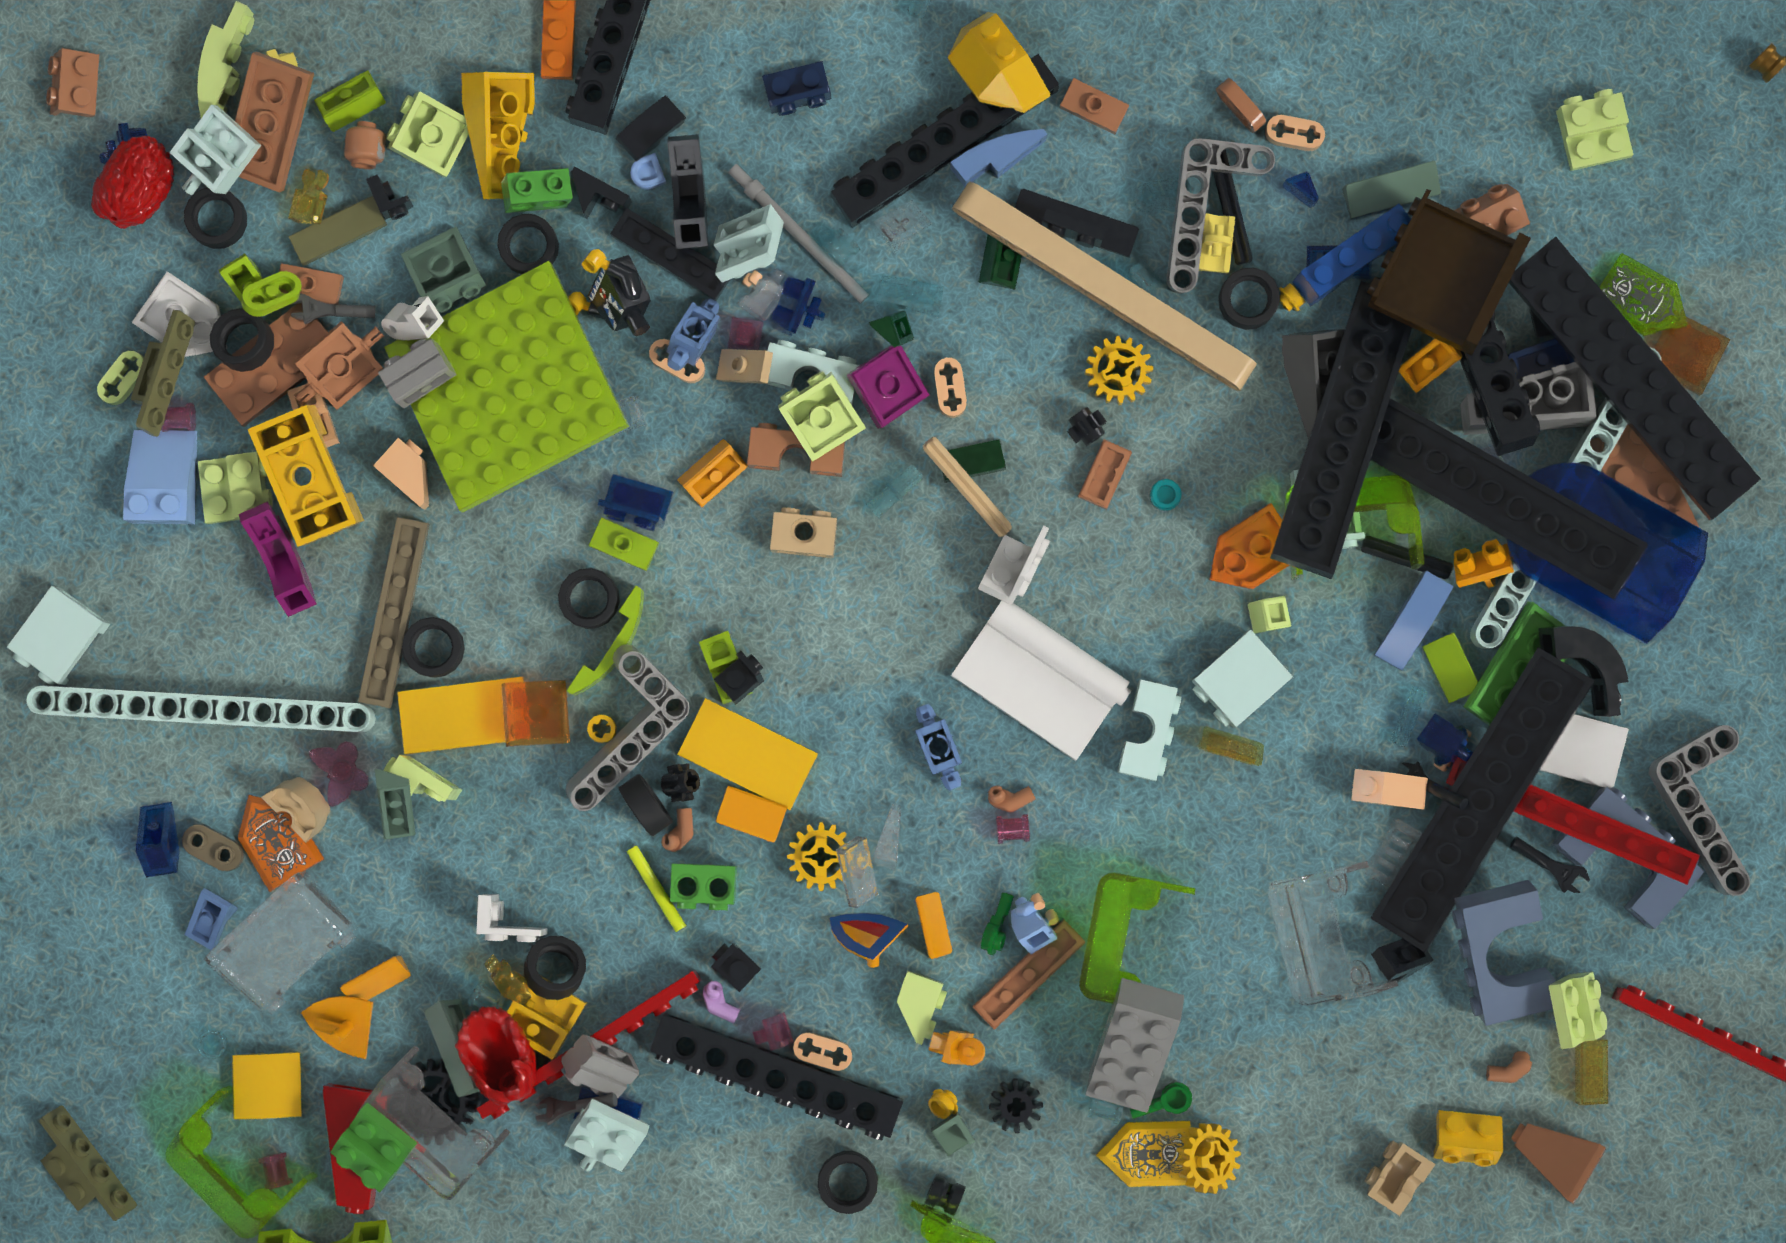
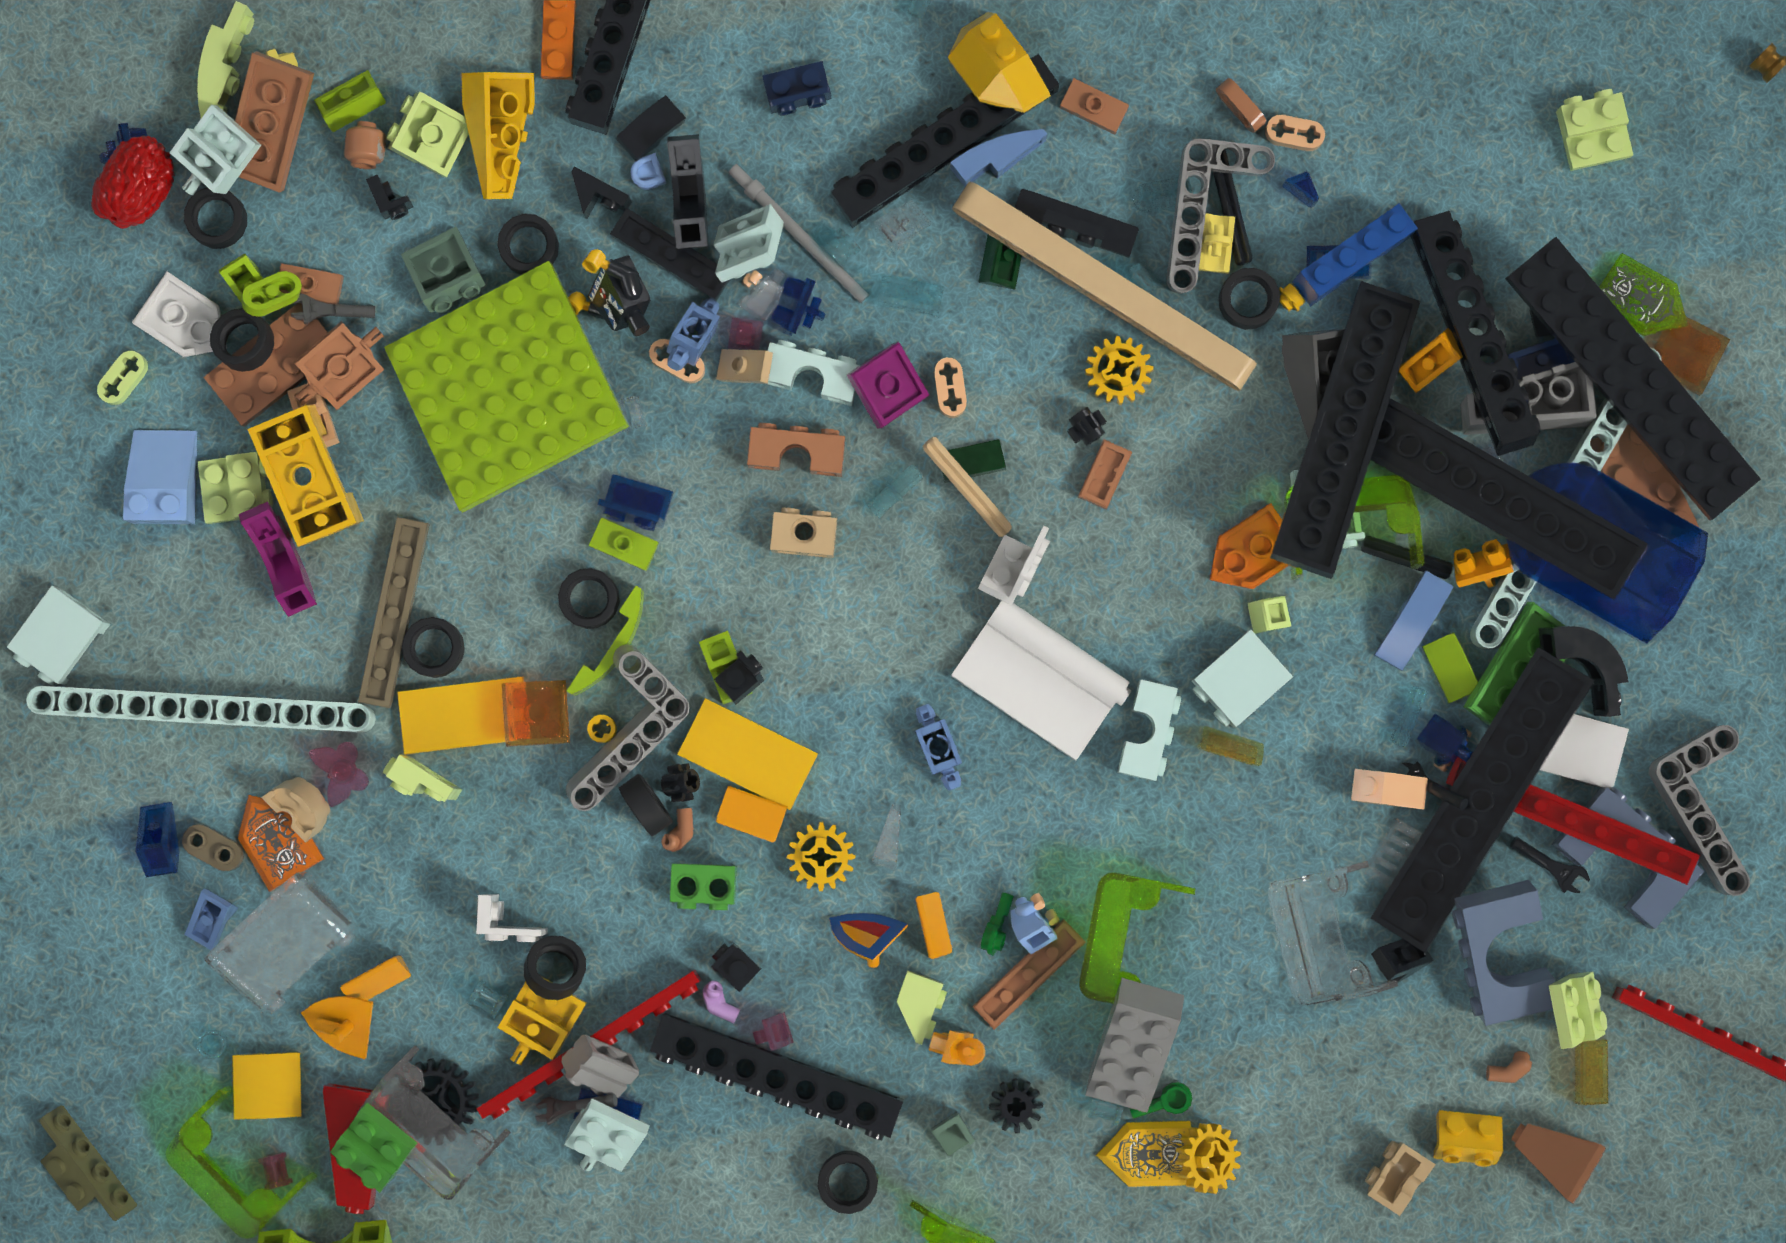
nougat bracket [46,48,99,117] -> none
olive bracket [130,310,195,437] -> none
clear pink bush [161,403,196,432] -> none
clear yellow plate [288,169,329,224] -> none
olive tile [288,196,388,266] -> none
light nougat slope [373,438,429,510] -> none
sand green slope [374,769,416,839] -> none
light grey brick [378,338,457,408] -> none
white leg [381,296,444,340] -> none
sand green slope [424,999,480,1097] -> none
red hair [454,1006,537,1105] -> none
clear yellow plate [484,954,532,1005] -> none
bright green brick [501,168,573,213] -> none
neon yellow bar [626,845,686,932] -> none
light orange slope [677,439,748,508] -> none
yellowish green plate [778,371,866,462] -> none
light nougat beam [793,1032,852,1071] -> none
clear plate [836,836,879,908] -> none
dark green slope [869,310,914,348] -> none
black wheel [924,1174,966,1216] -> none
yellow plate [928,1089,958,1119] -> none
nougat arm [988,786,1036,813] -> none
clear pink bush [996,814,1030,844] -> none
teal tile [1150,479,1182,511] -> none
sand green slope [1342,161,1441,219] -> none
dark brown panel [1367,189,1531,356] -> none
nougat bracket [1454,184,1530,236] -> none

